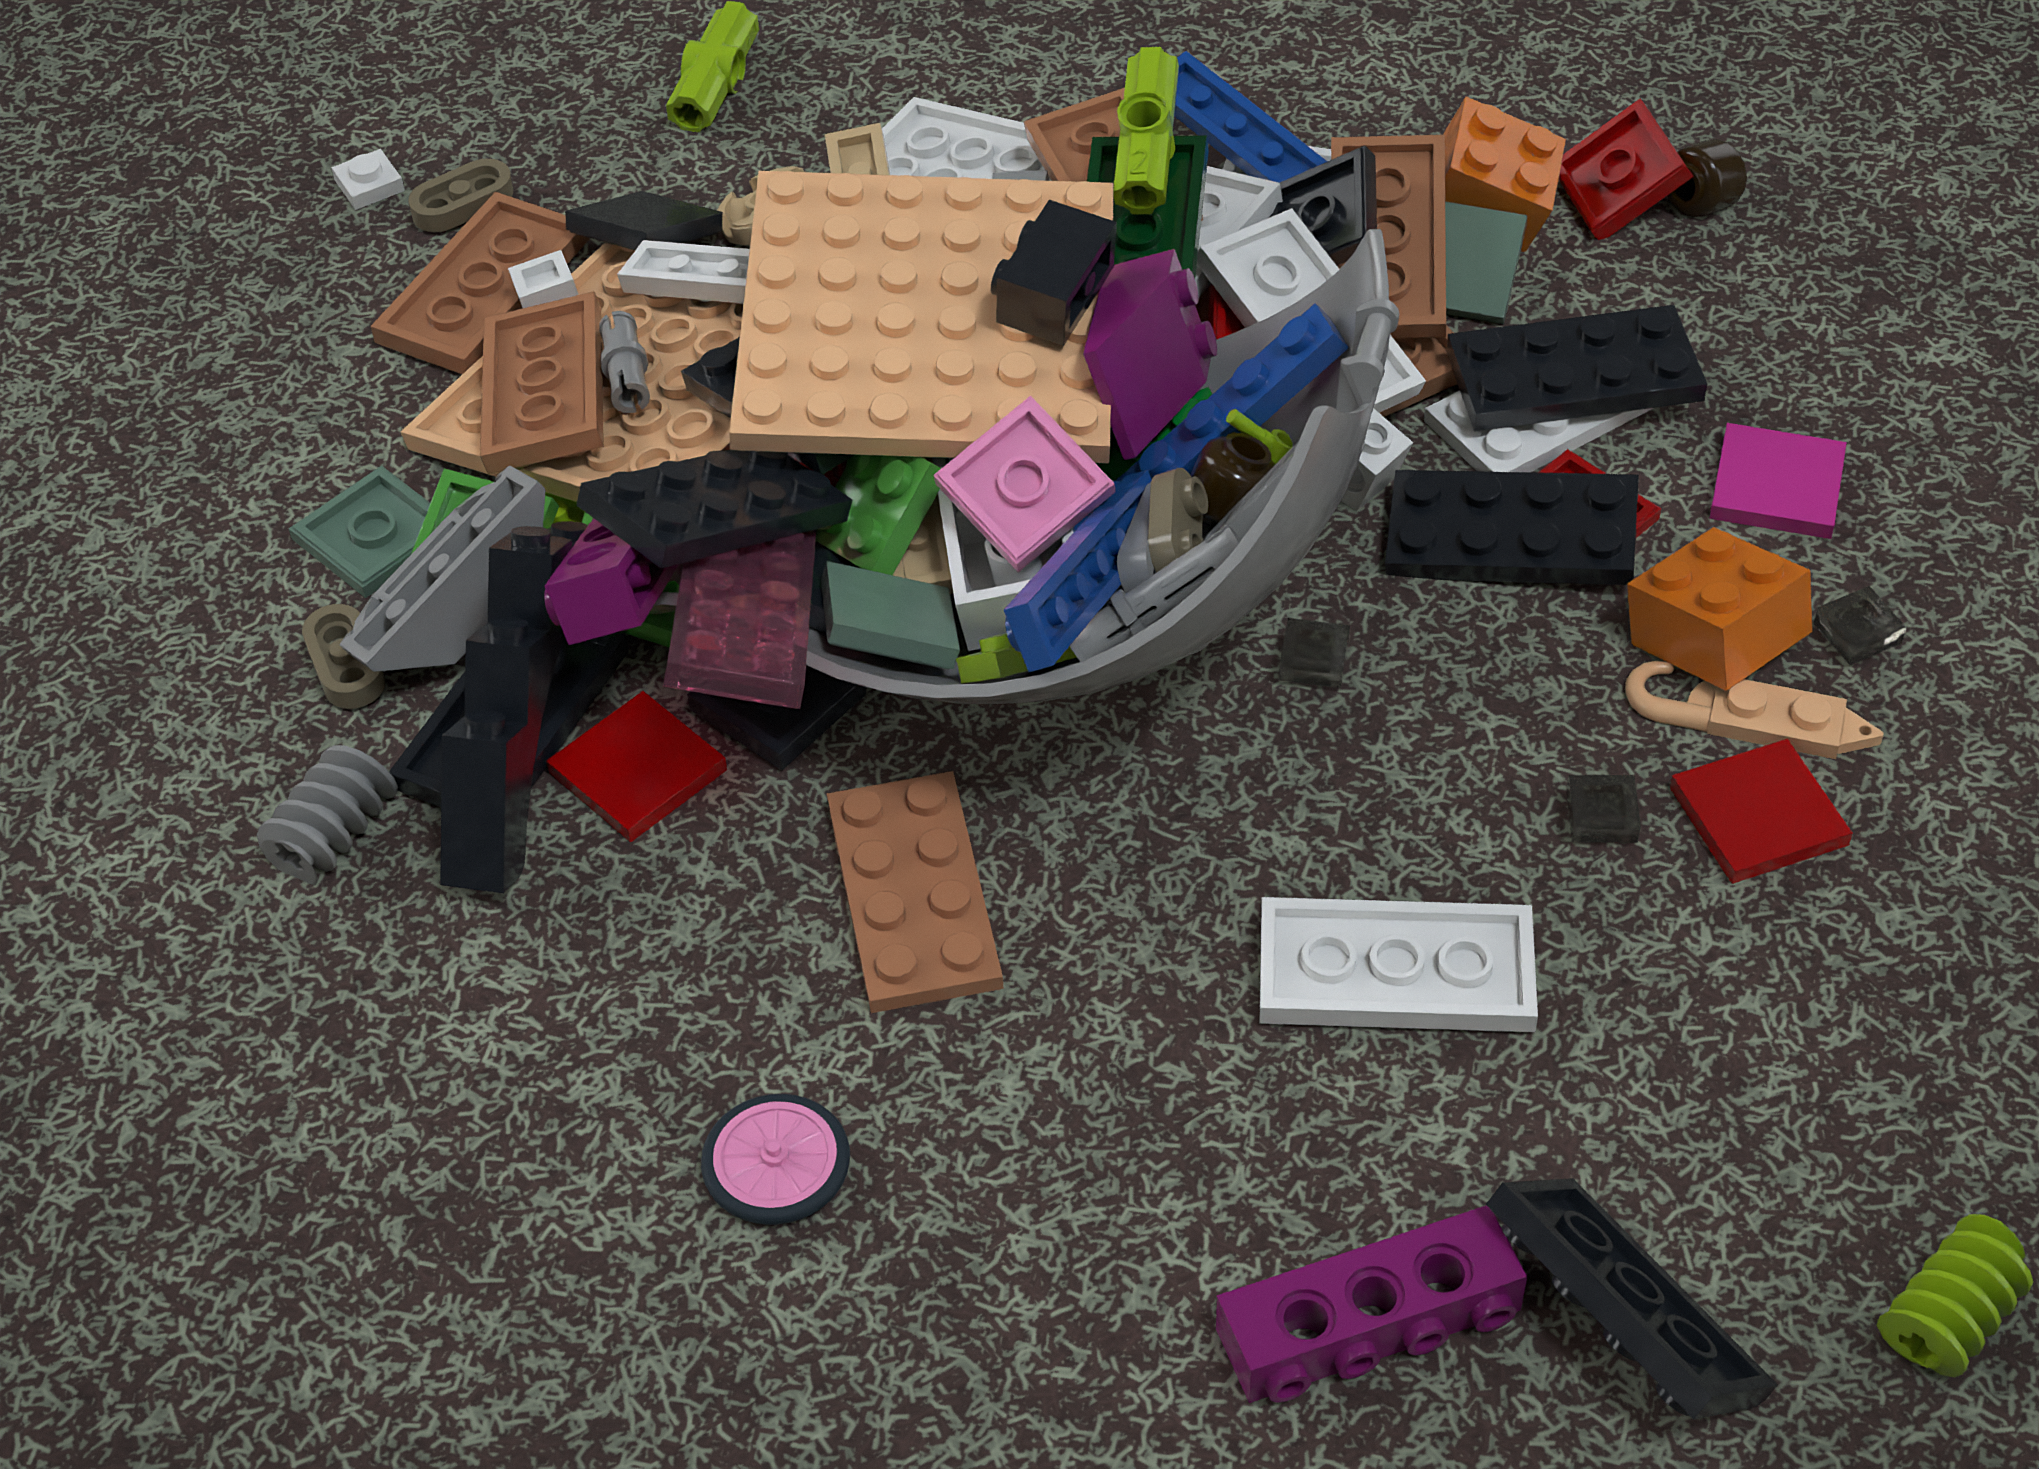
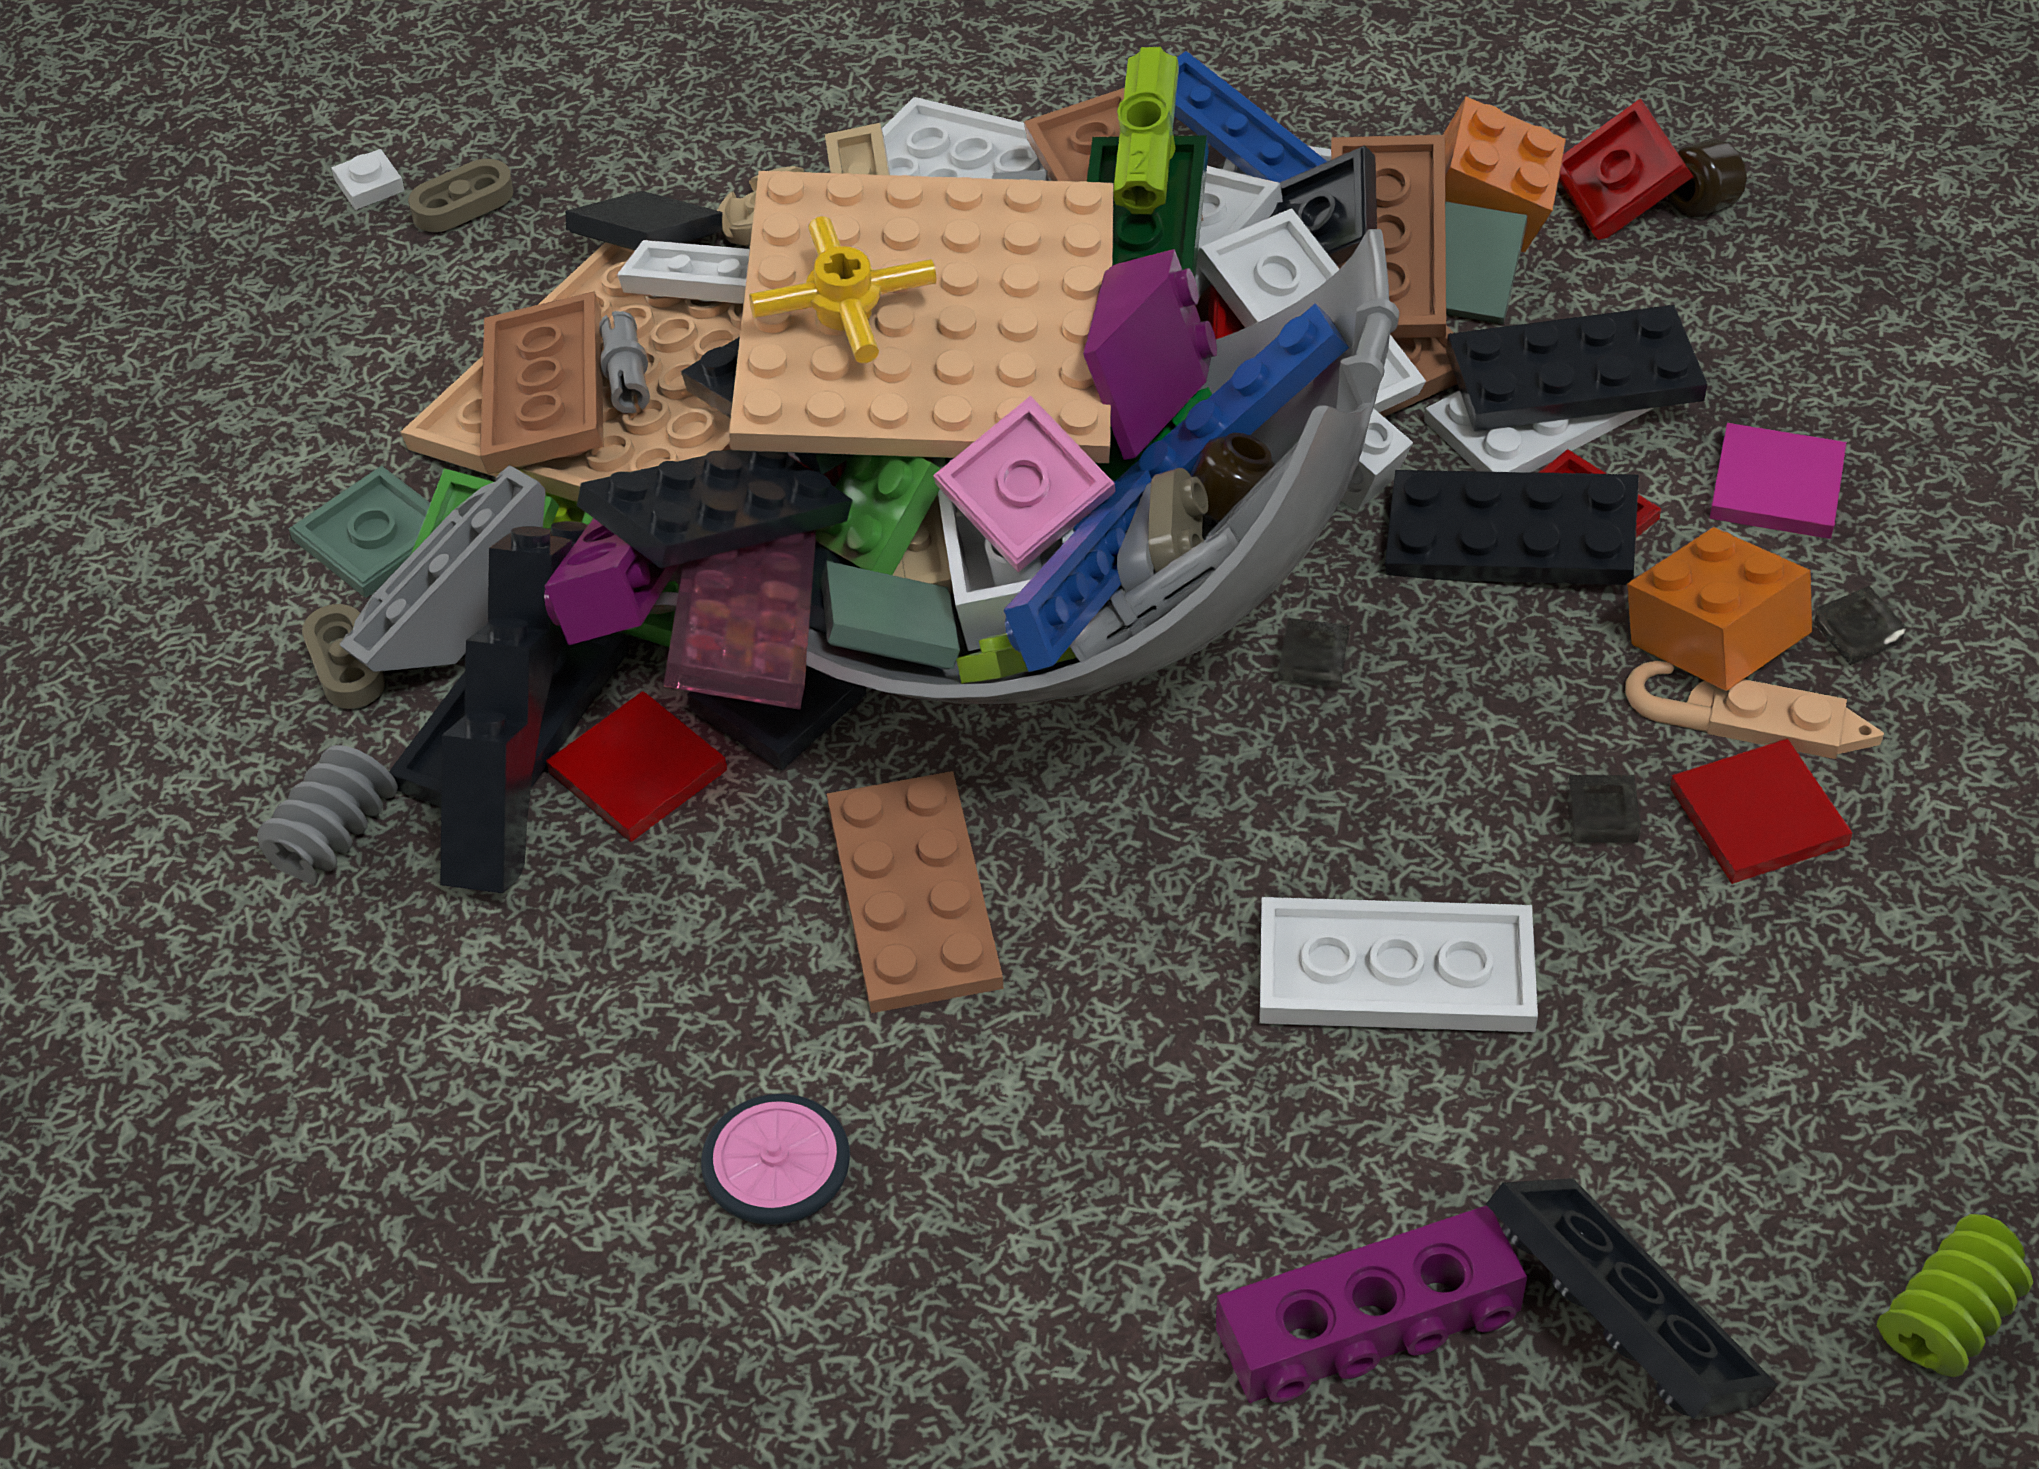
nougat plate [371,192,590,374] -> none
white plate [508,250,578,308] -> none
lime piece [666,1,759,133] -> none
black brick [991,200,1117,346] -> none
lime hand [1226,409,1293,464] -> none
none -> yellow bar [749,216,937,363]

